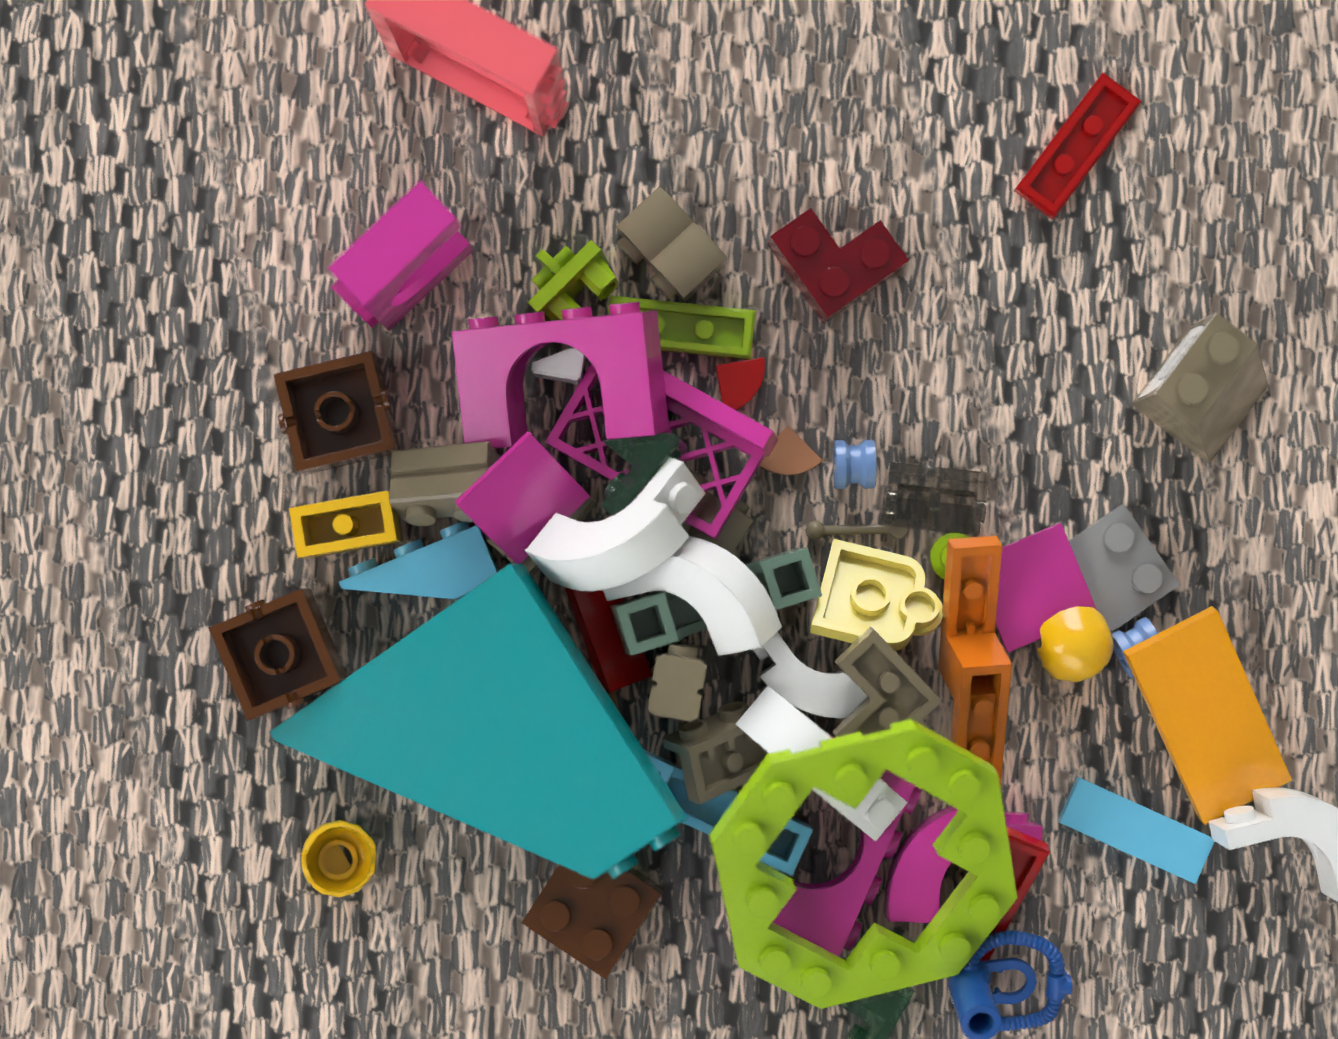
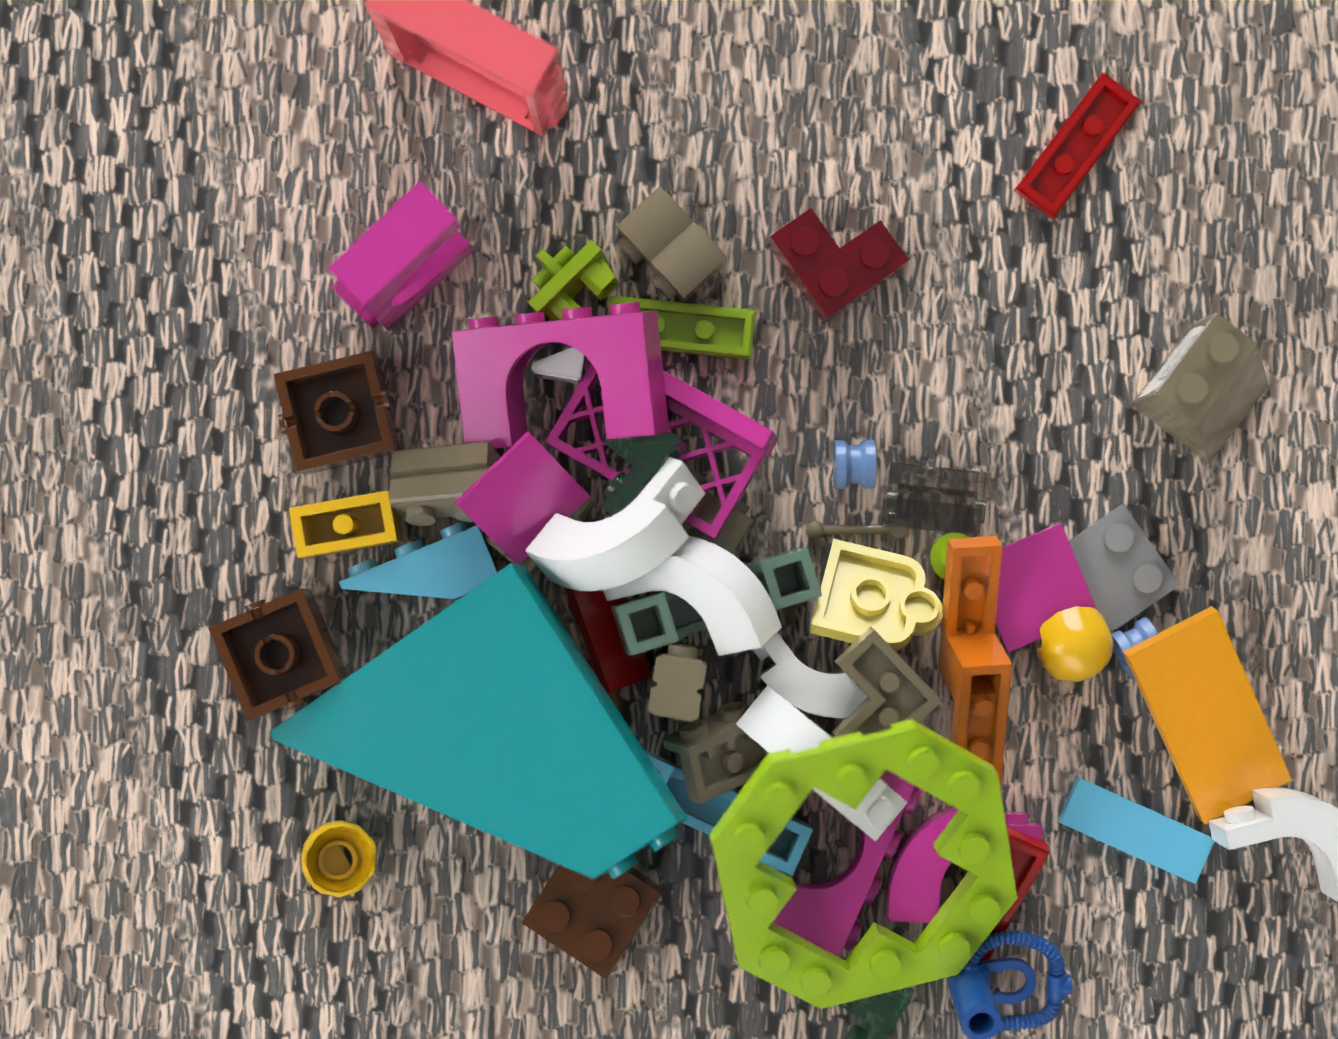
red tile [716,357,765,411] -> none
nougat tile [759,426,823,475] -> none

